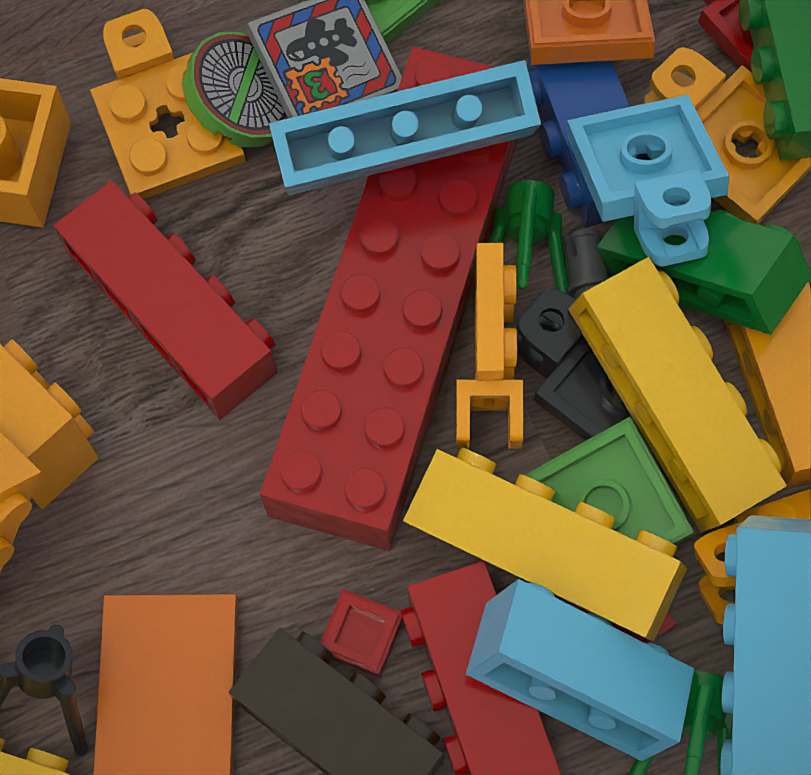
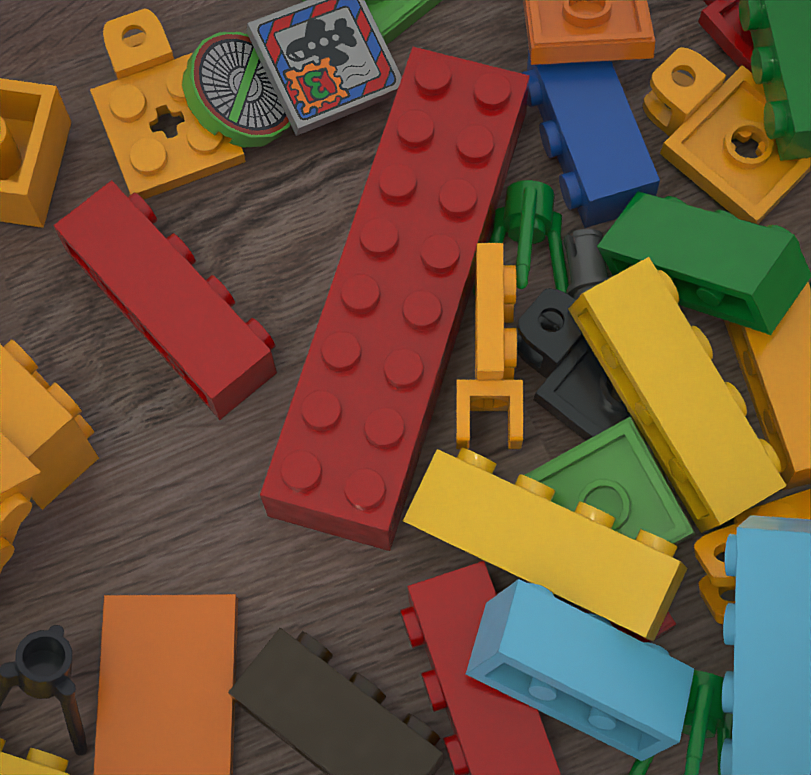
medium azure brick [269,60,541,196] -> none
red tile [320,589,403,678] -> none
medium azure plate [567,94,729,266] -> none

